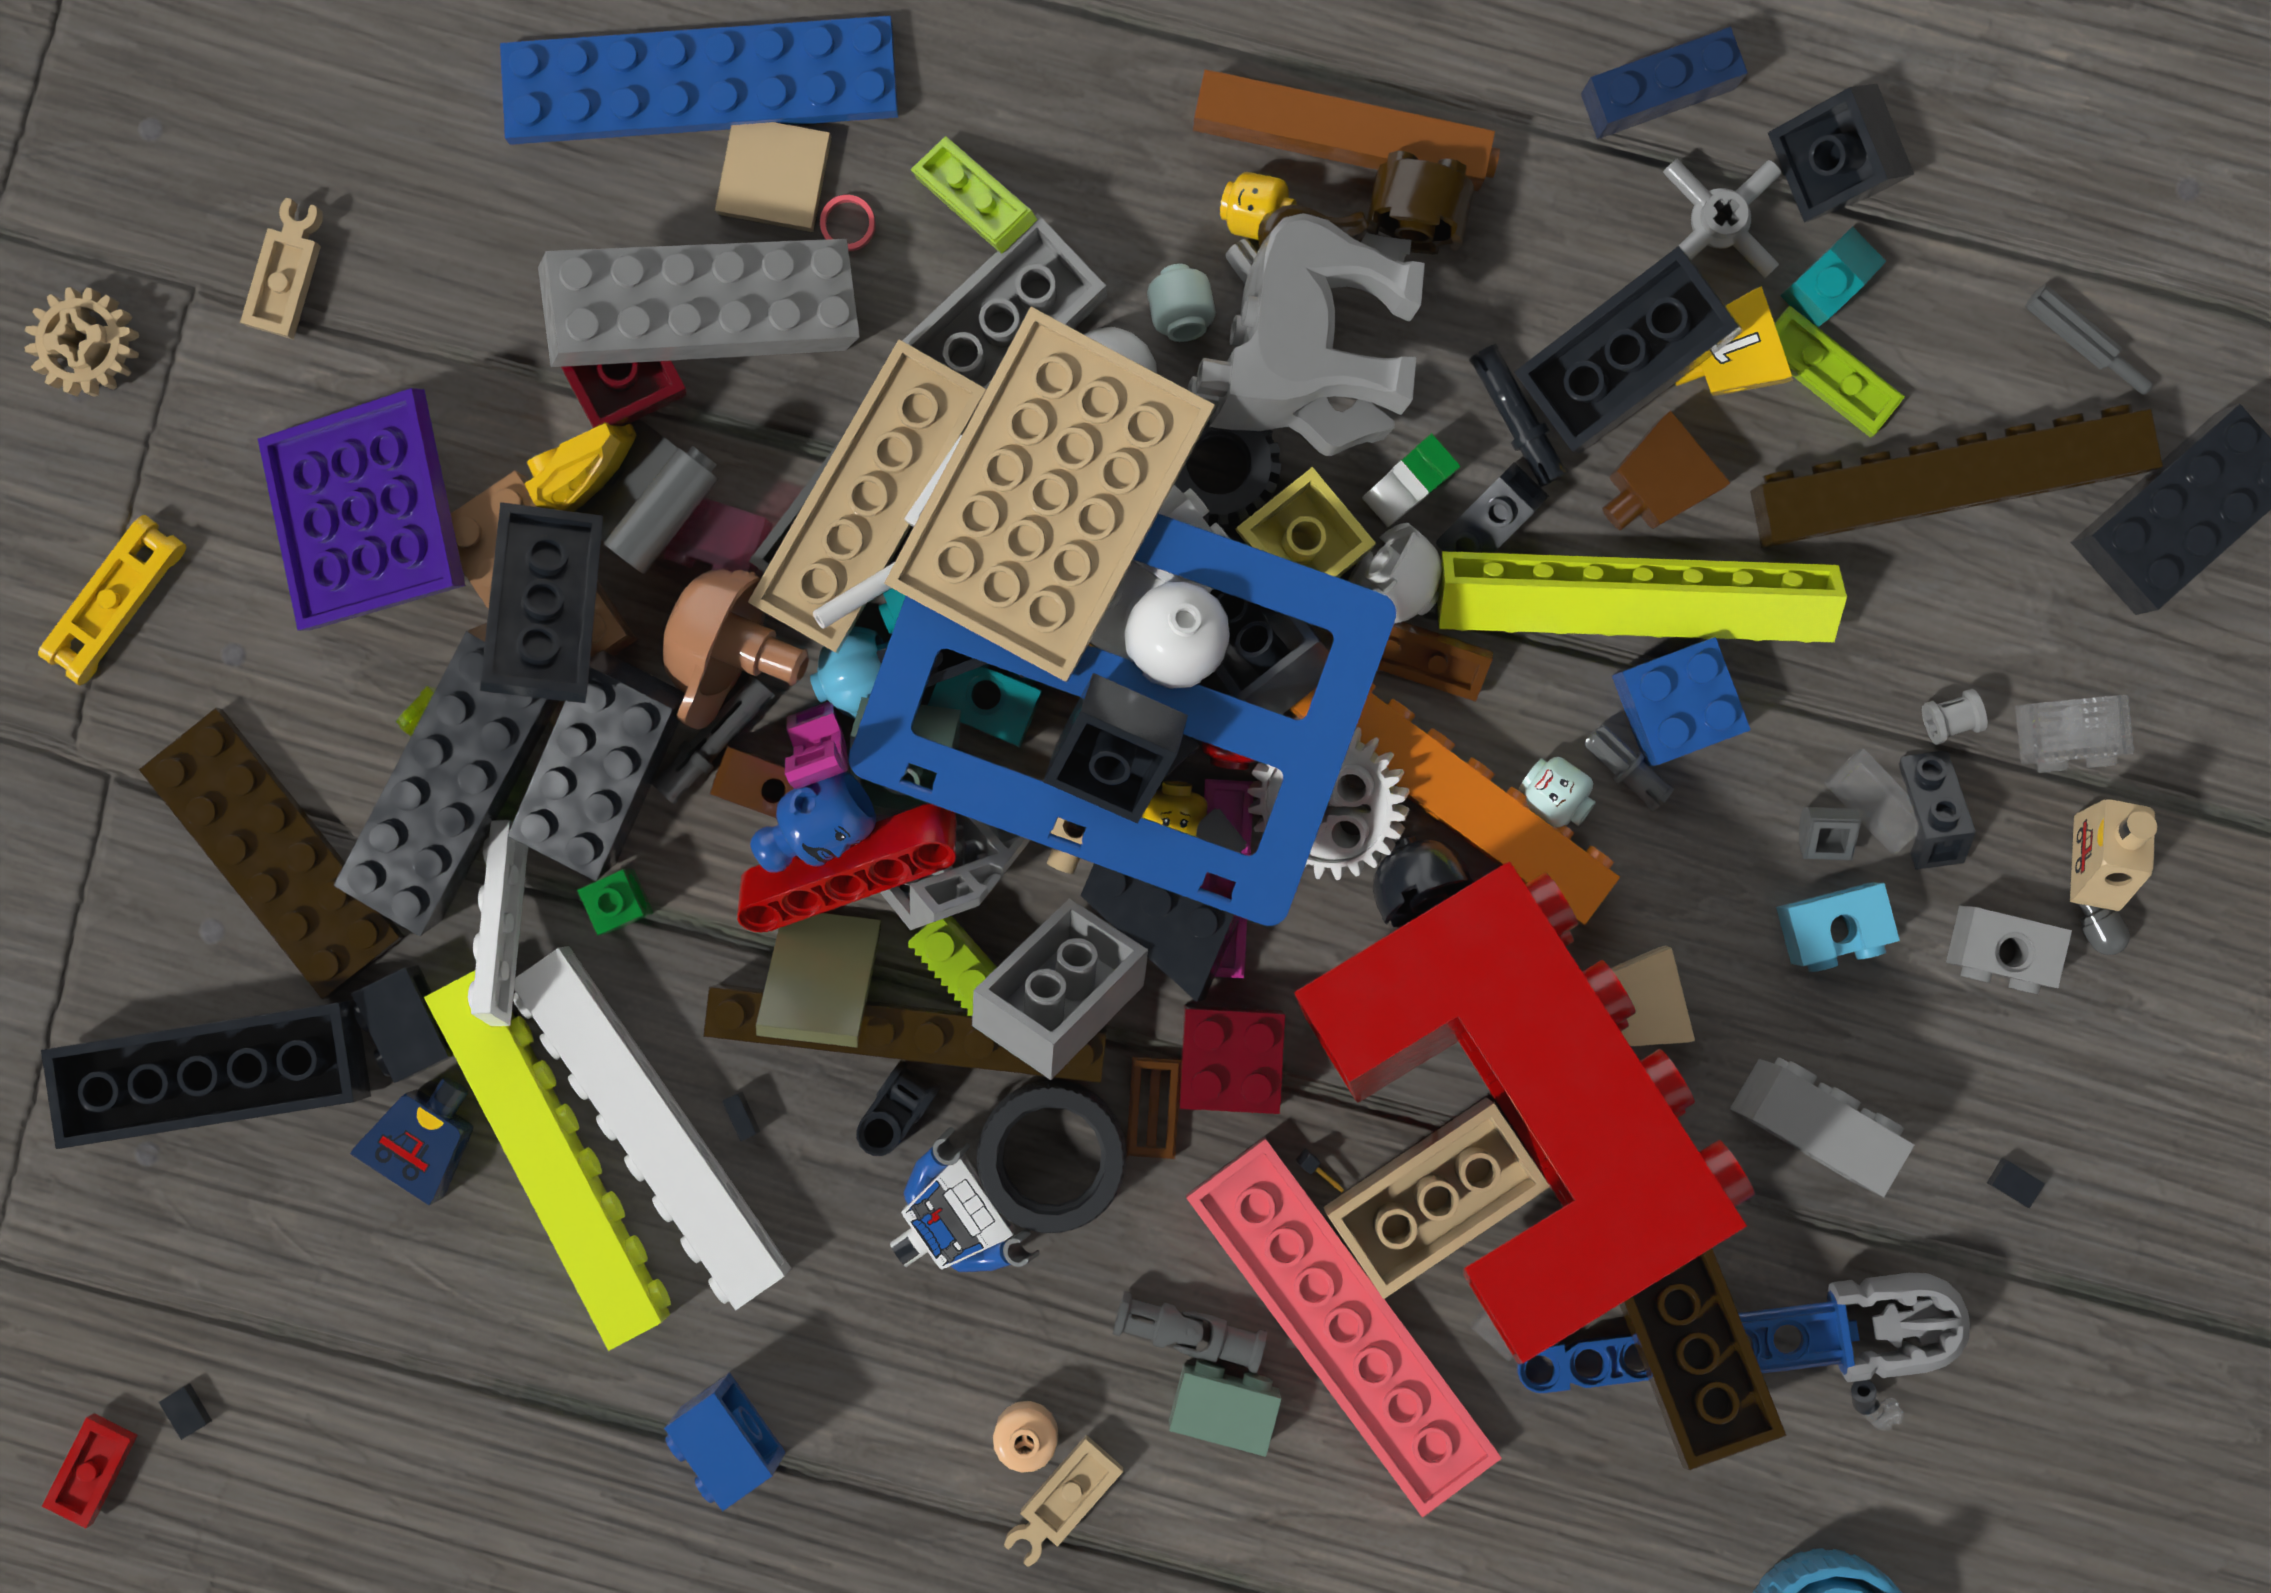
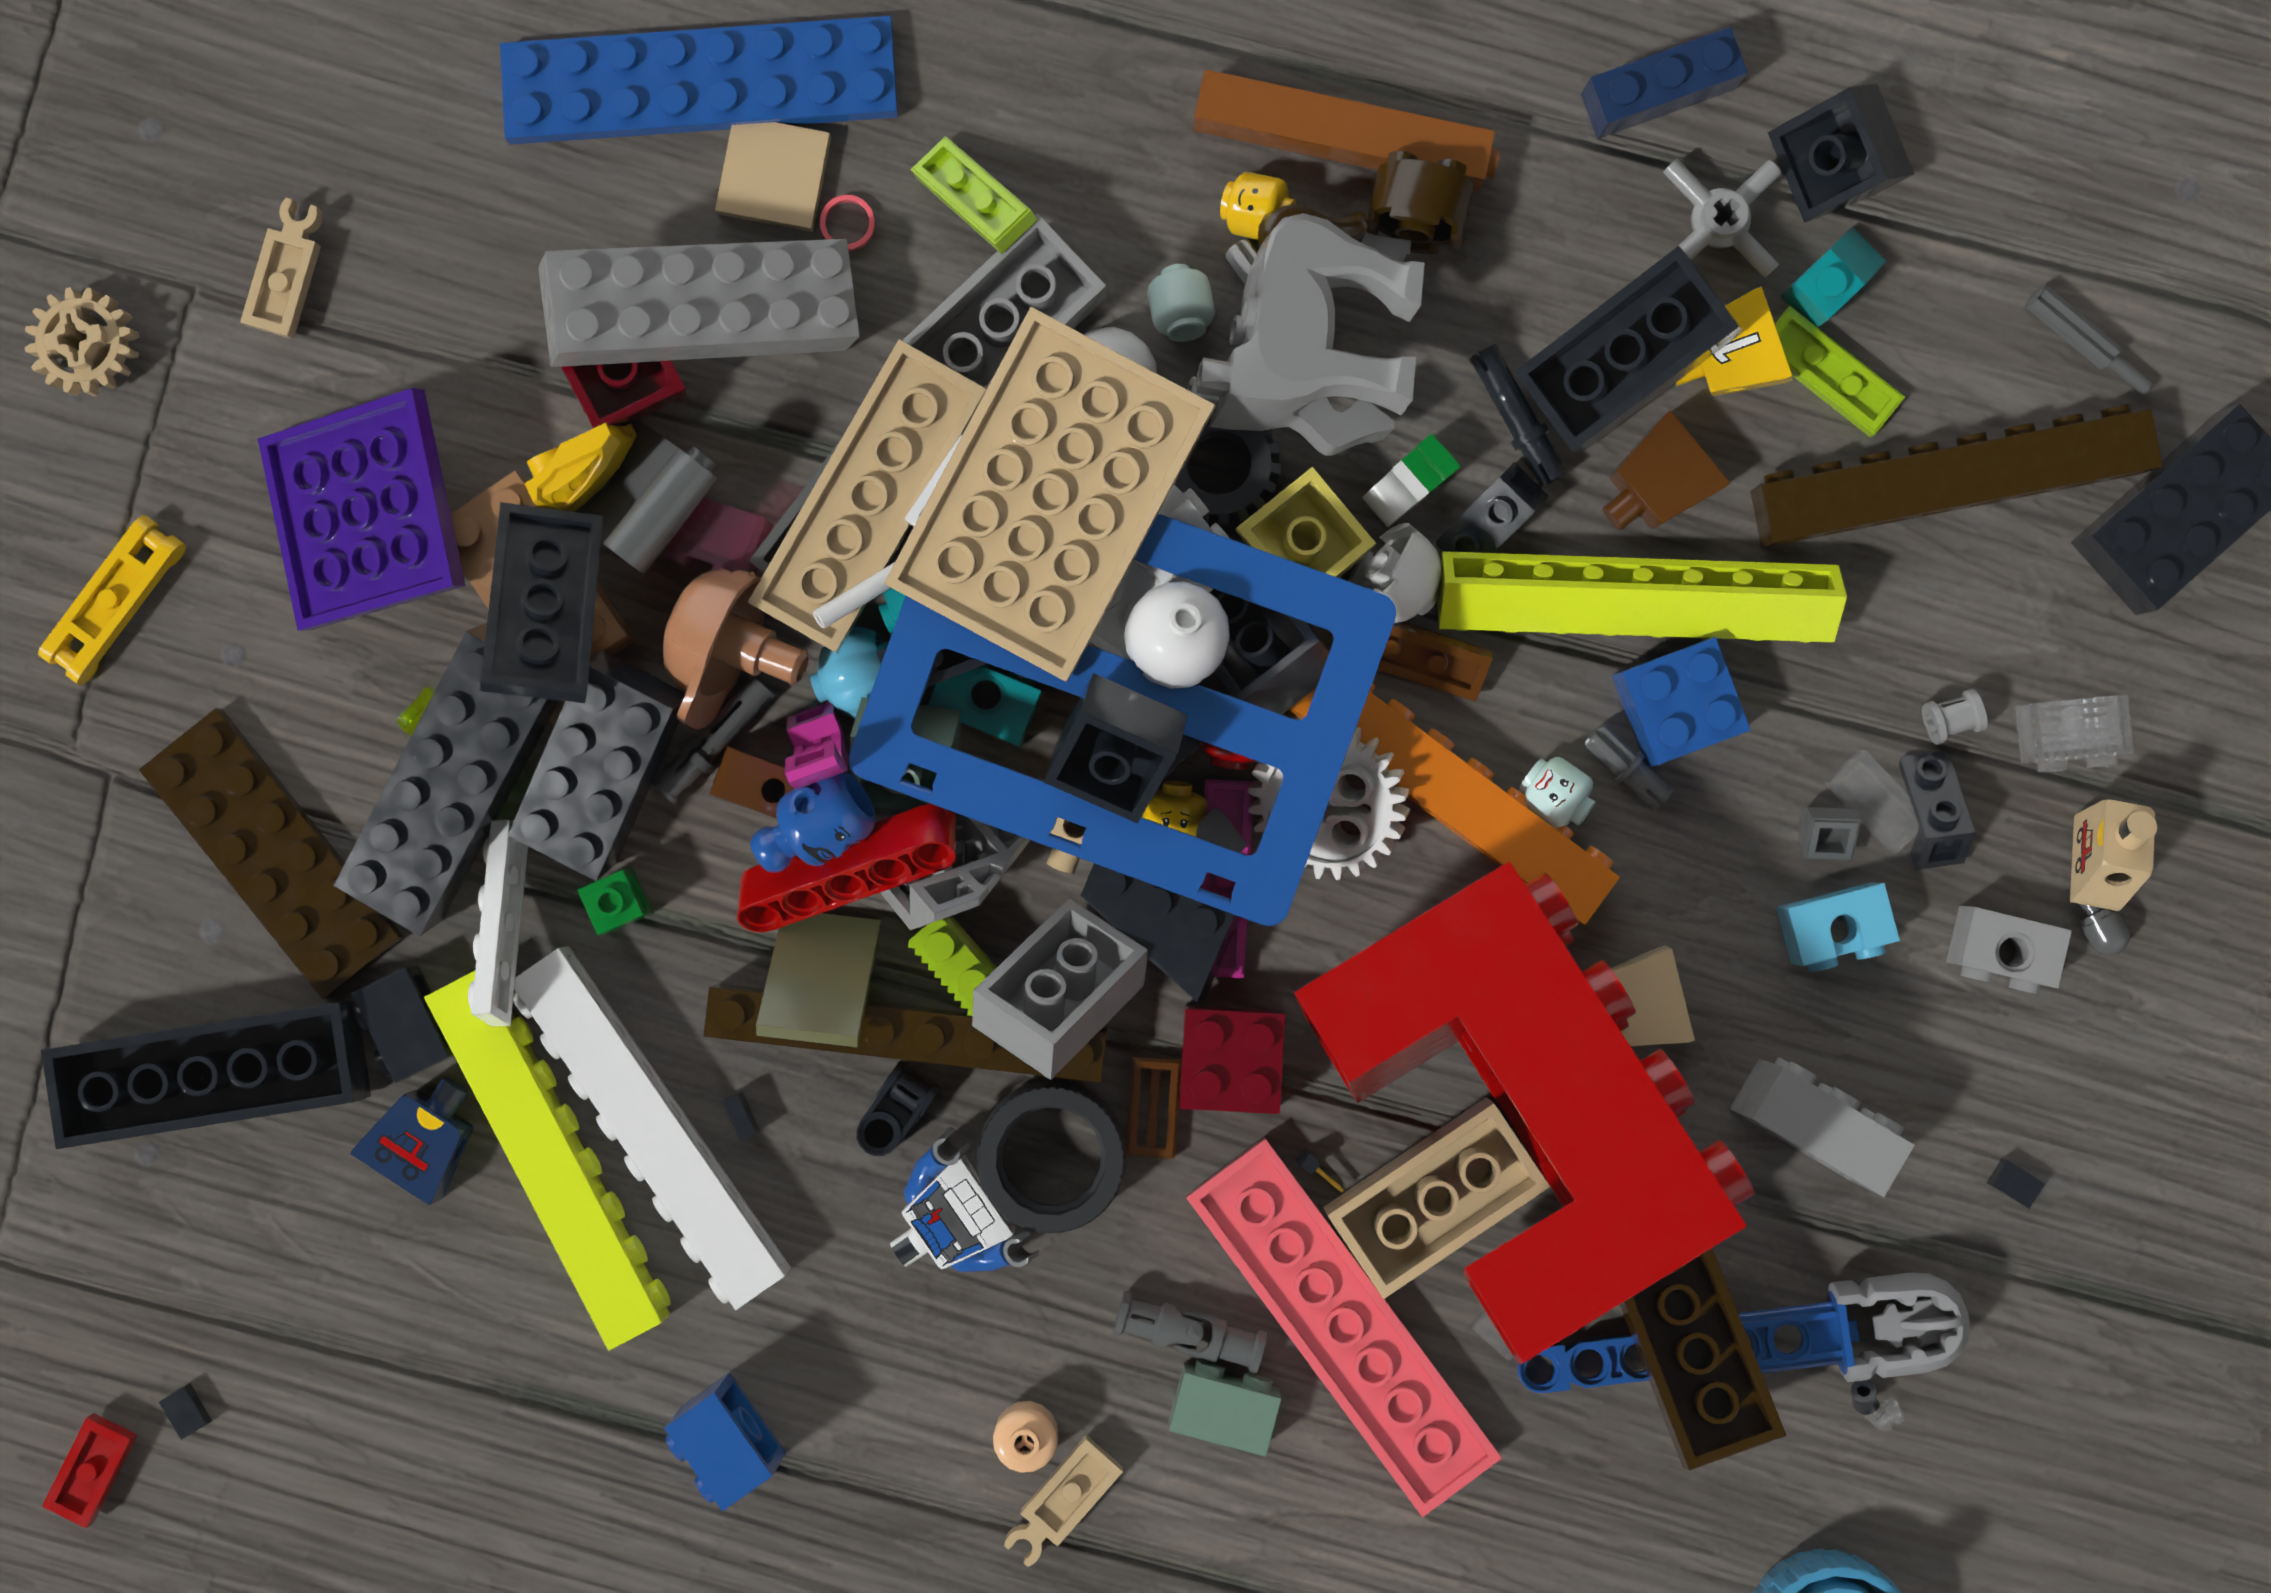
black cylinder [1373,836,1475,927] -> none

